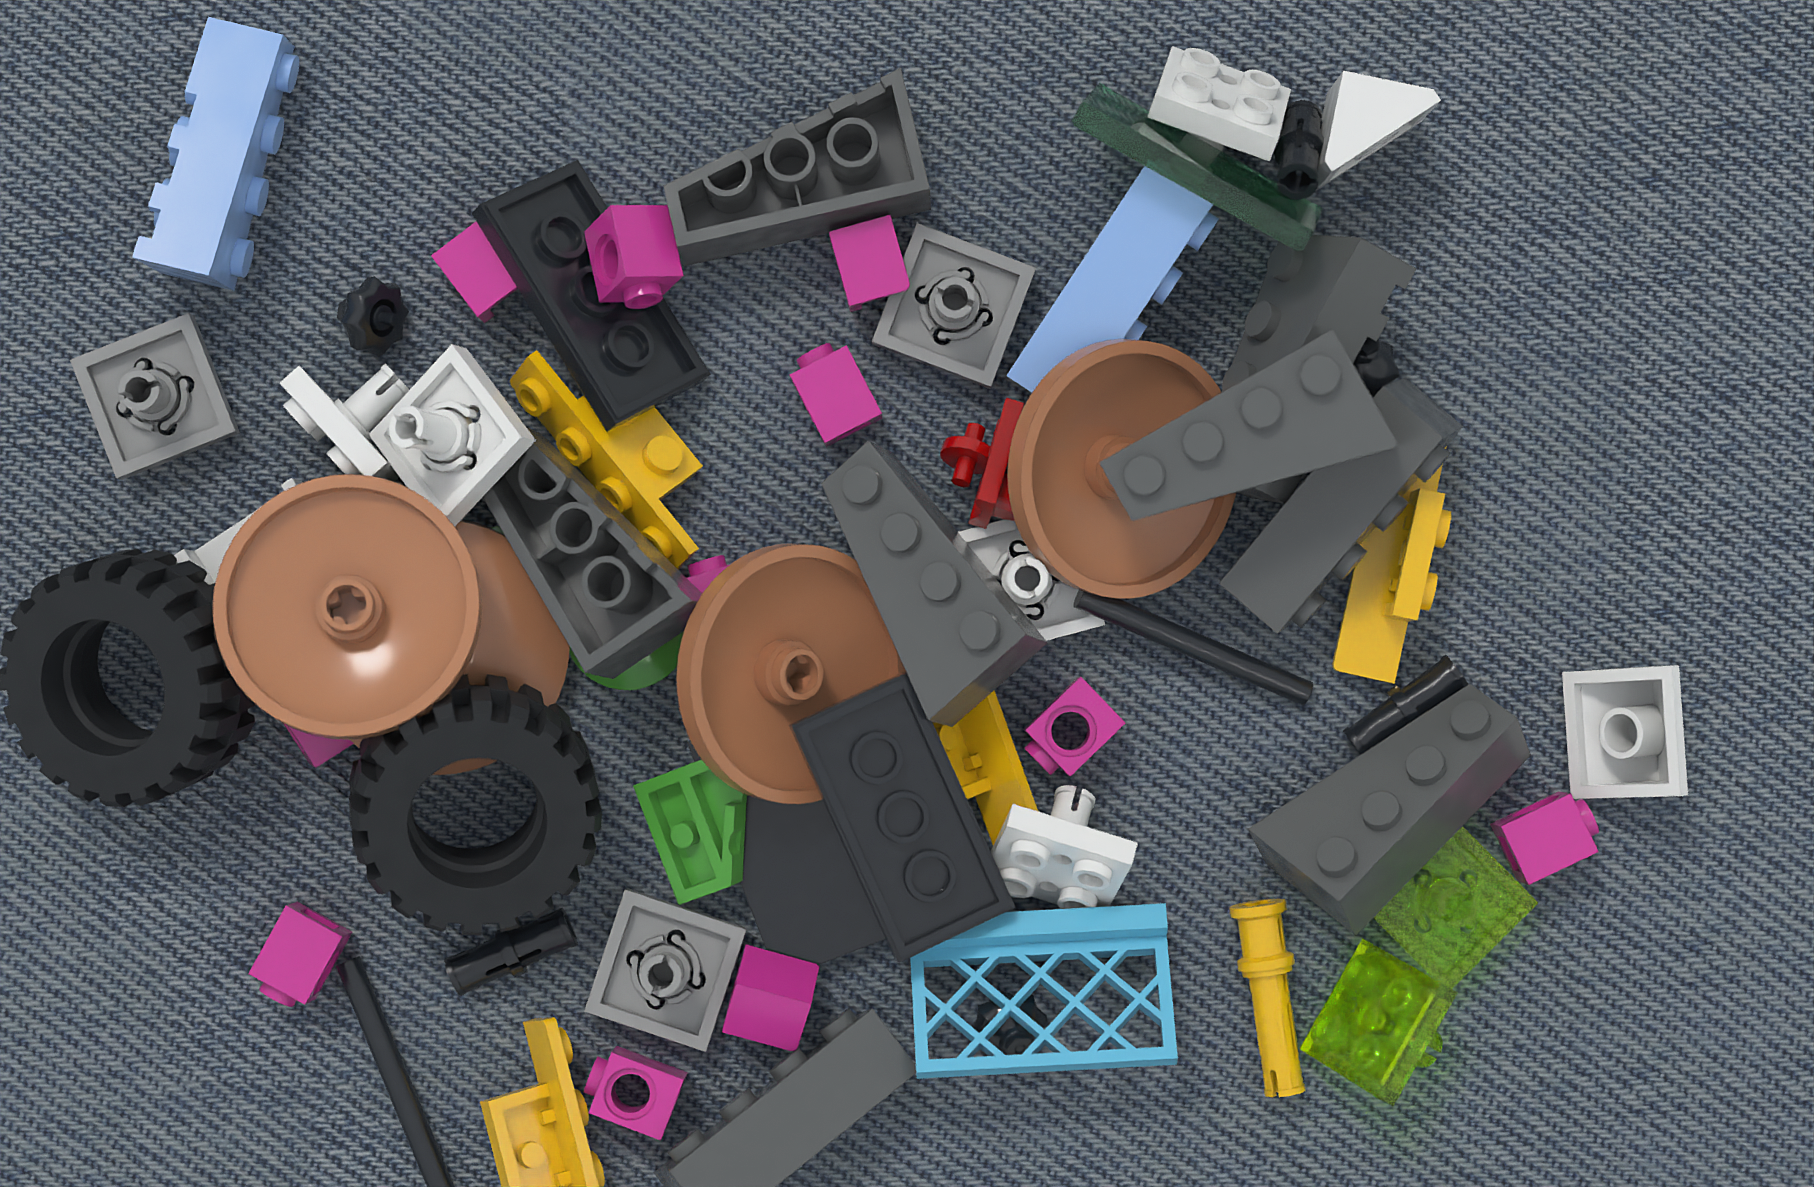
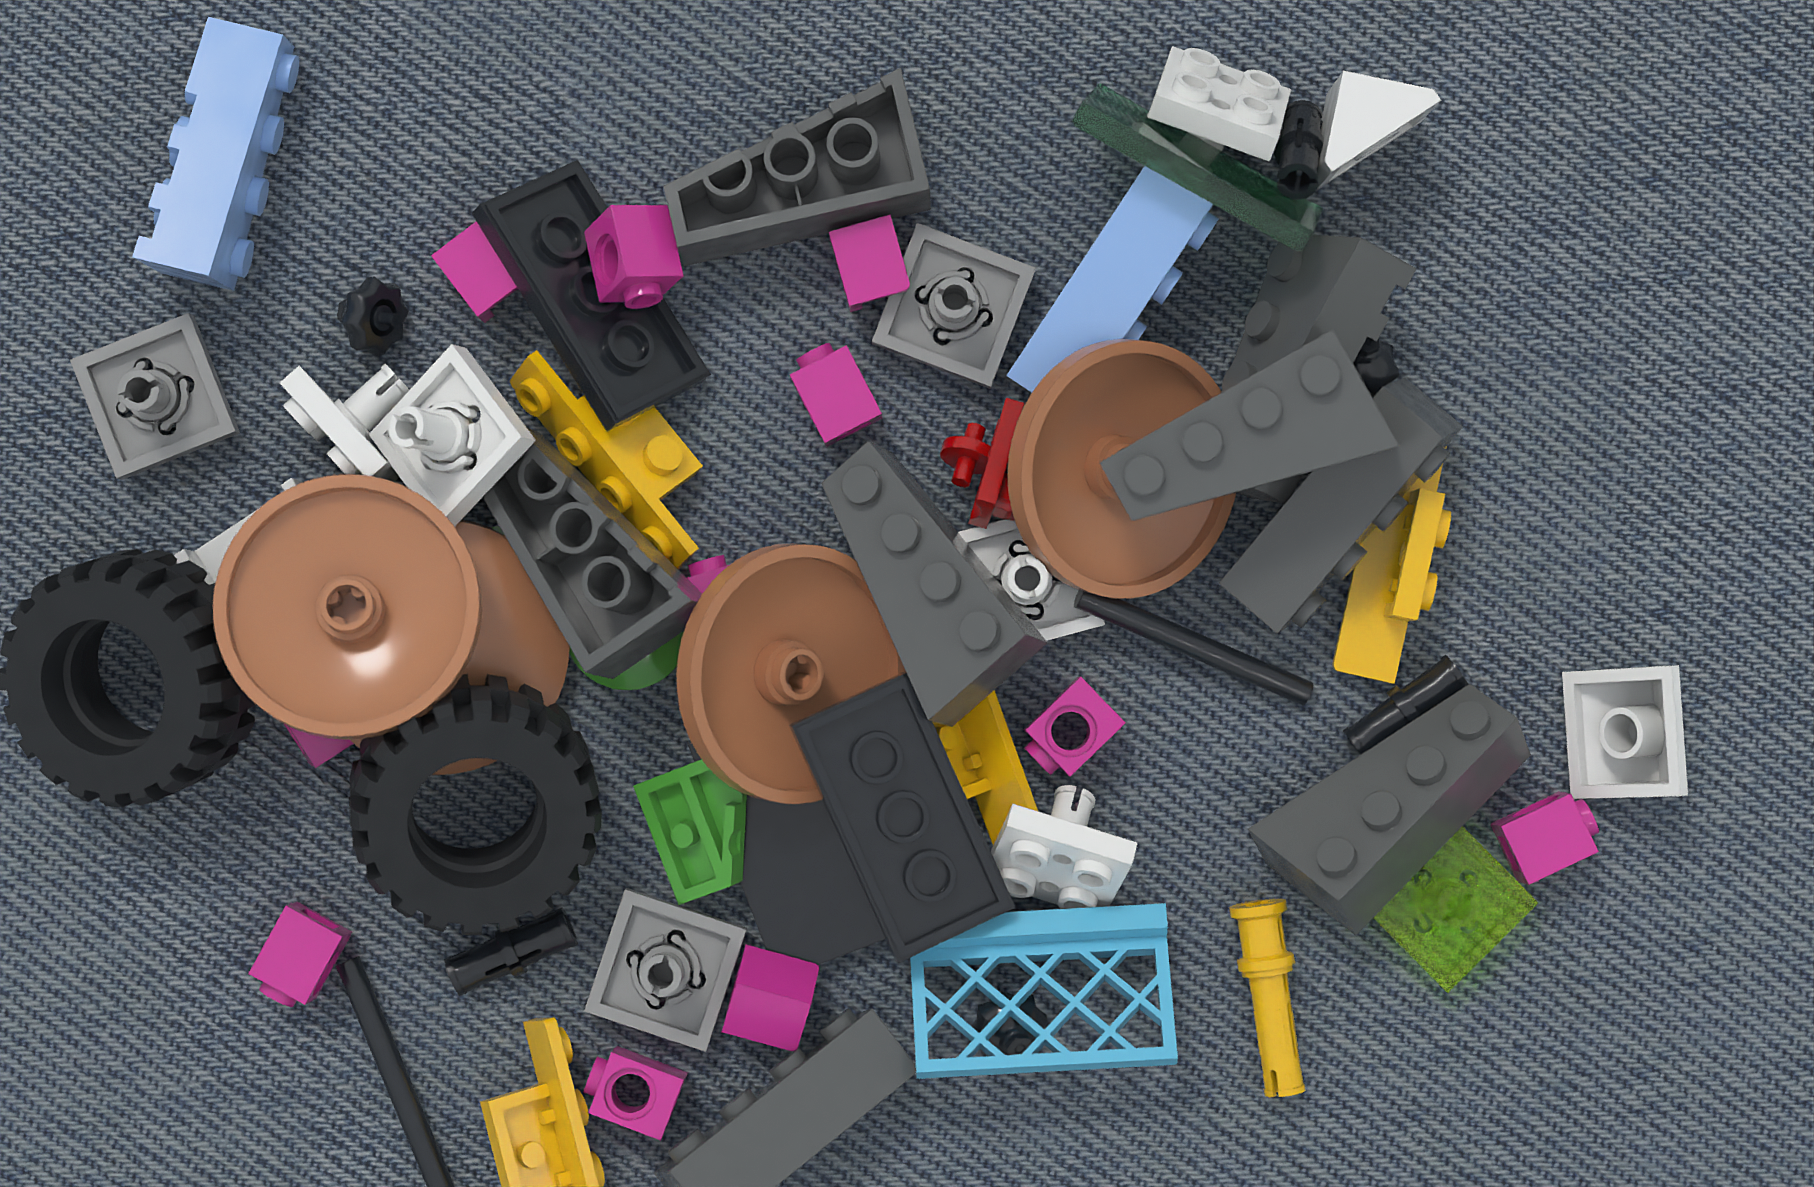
clear neon green plate [1299,938,1458,1106] -> none

